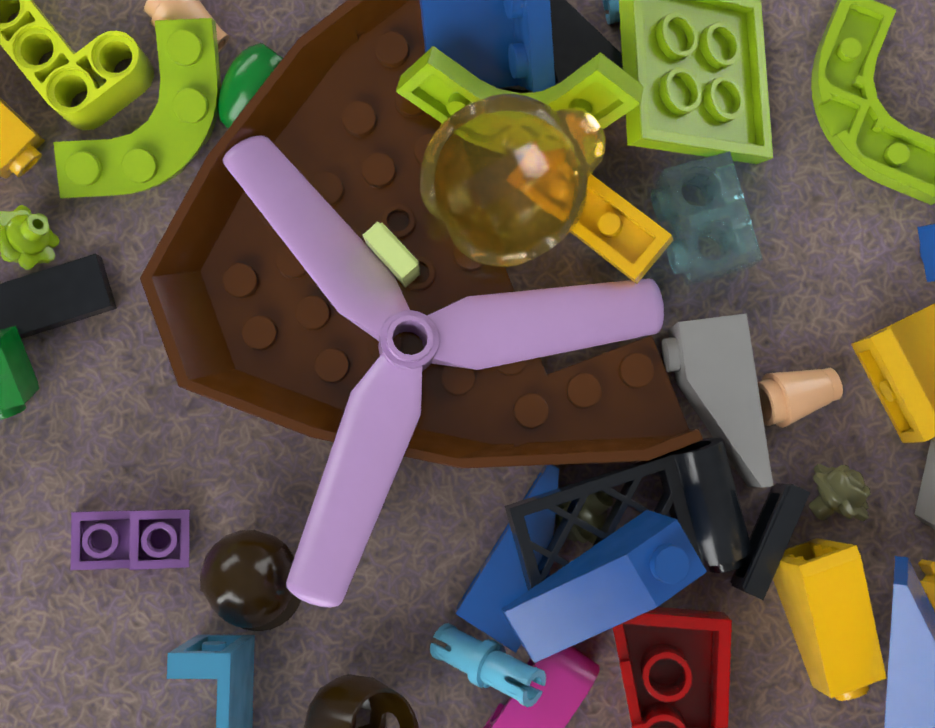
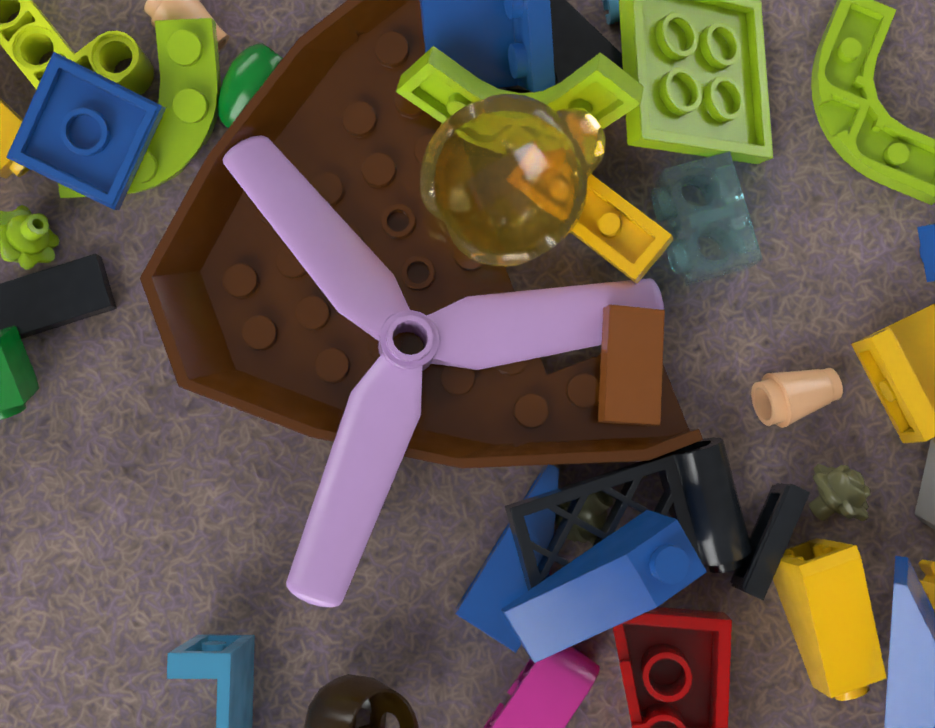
medium lavender slope [70,509,190,571] -> none
dark brown helmet [200,530,301,631] -> none
yellowish green tile [362,221,420,288] -> none
medium azure pin [430,623,546,707] -> none
light grey slope [662,313,774,488] -> none
none -> blue plate [6,52,166,210]
none -> dark orange tile [598,304,665,427]

